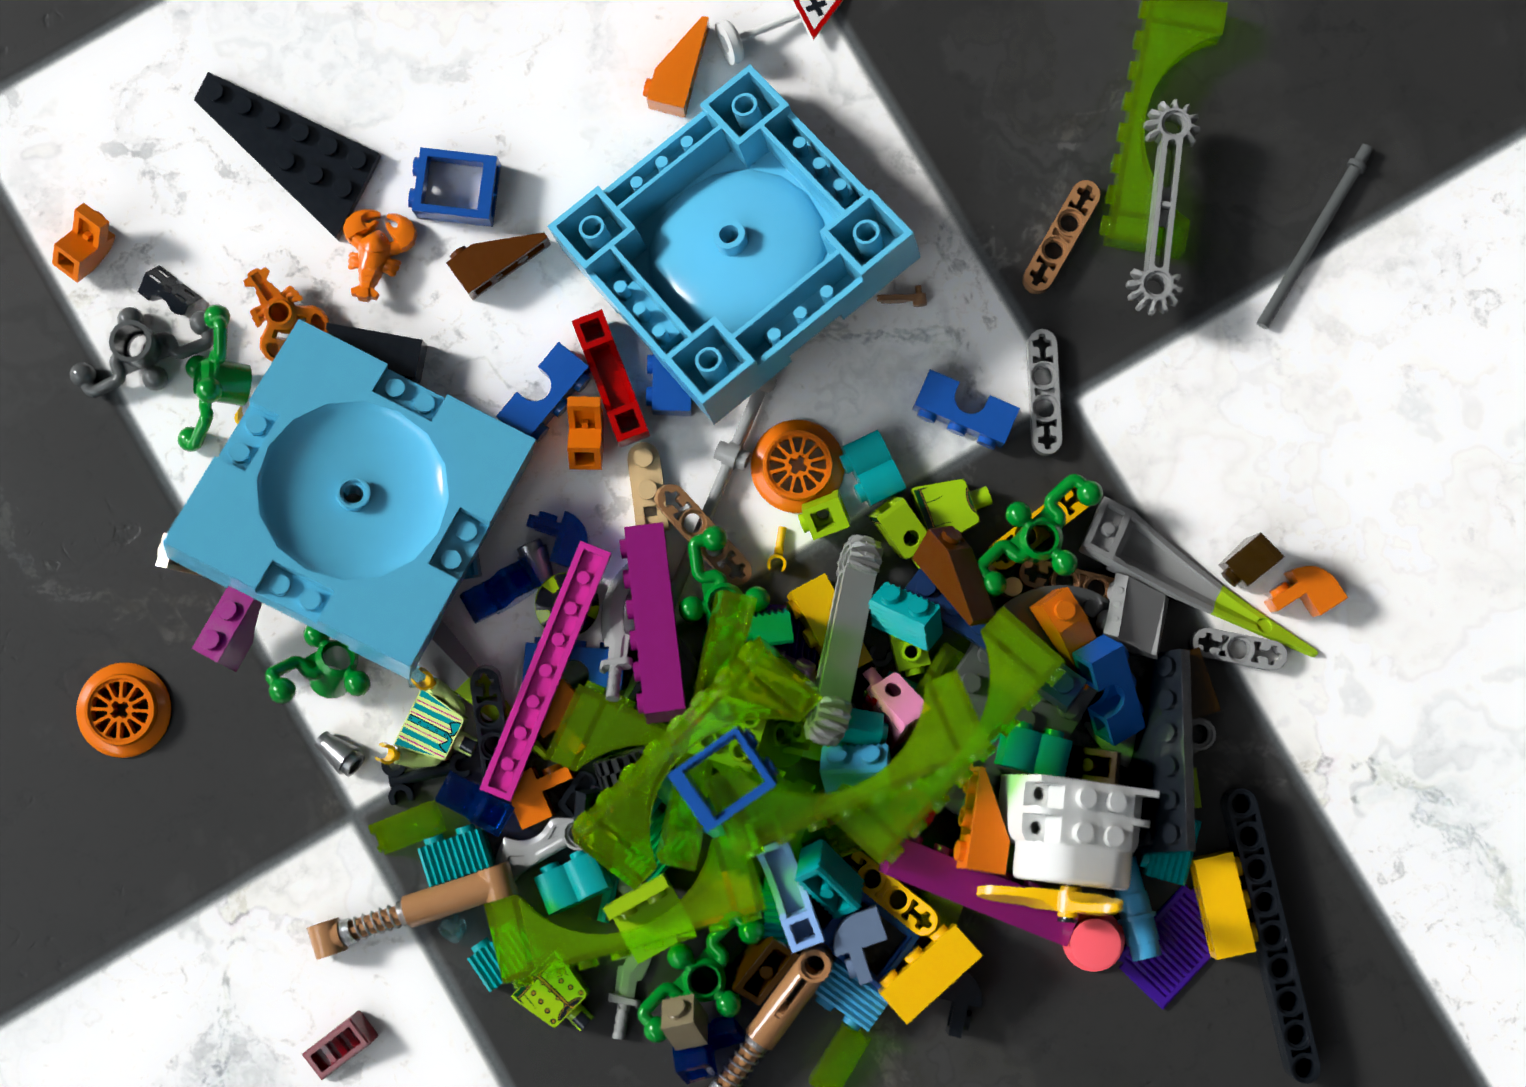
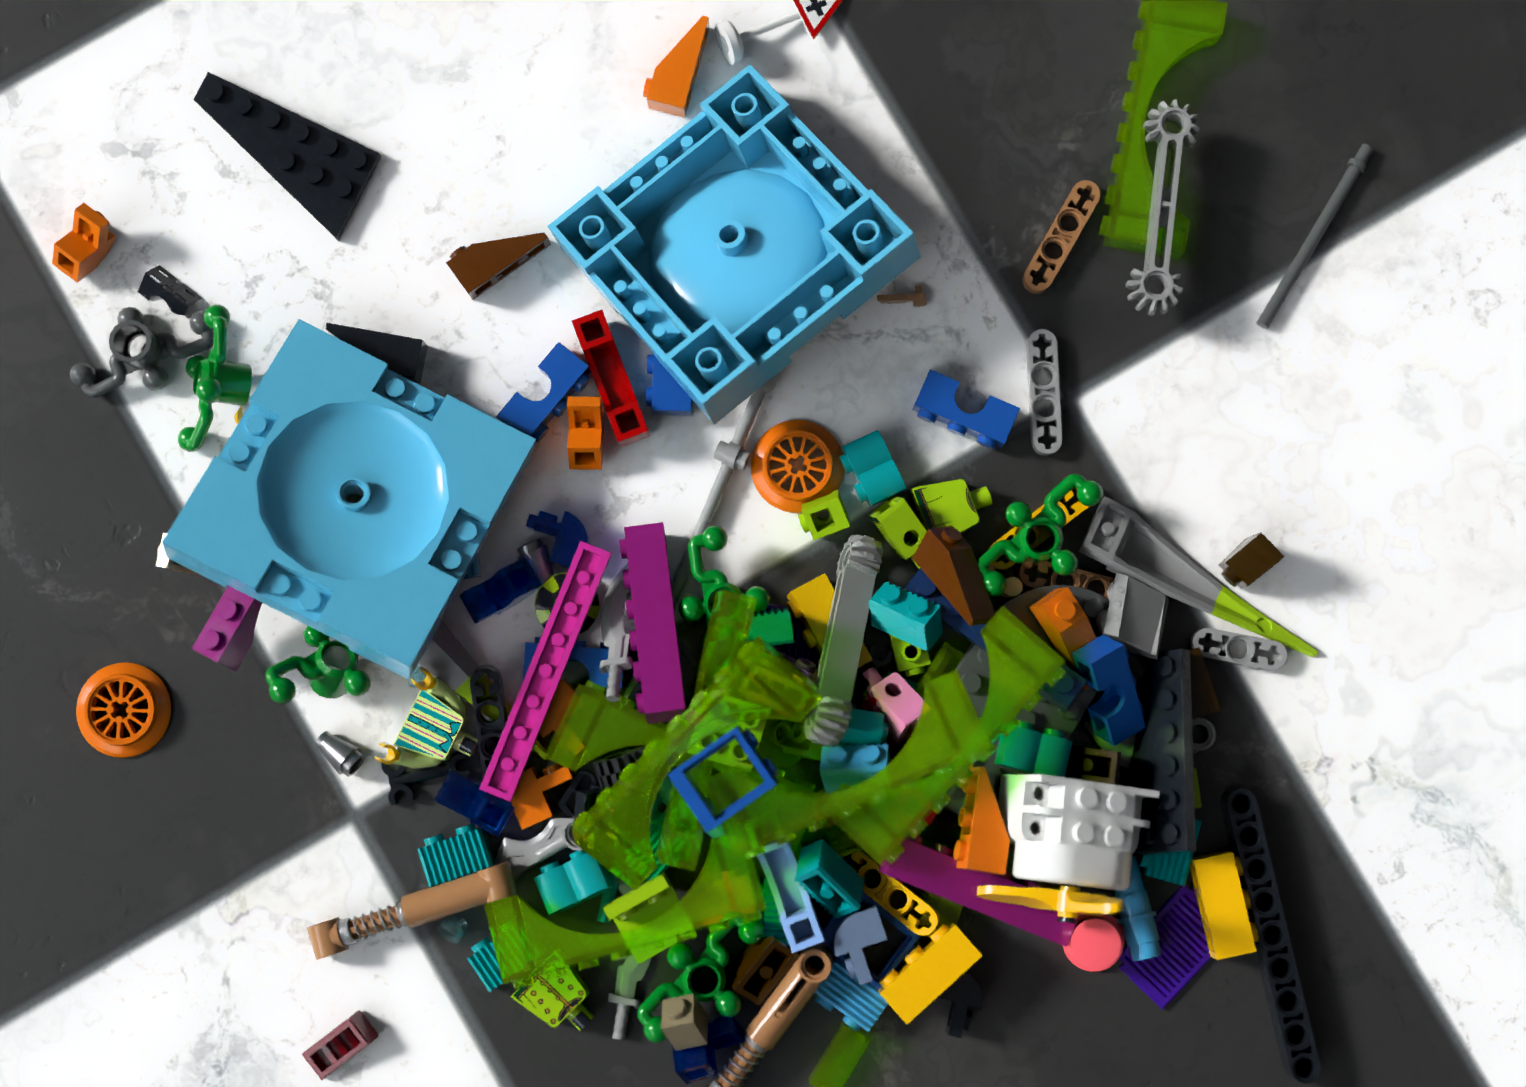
orange animal [243,267,329,362] -> none
orange animal [343,209,418,302] -> none
clear neon green hinge [368,800,447,855] -> none
blue window [408,147,501,227] -> none
tan plate [627,442,670,531] -> none
medium nougat beam [654,484,752,586] -> none
yellow hand [767,526,787,572] -> none
orange brick [1264,566,1348,617] -> none

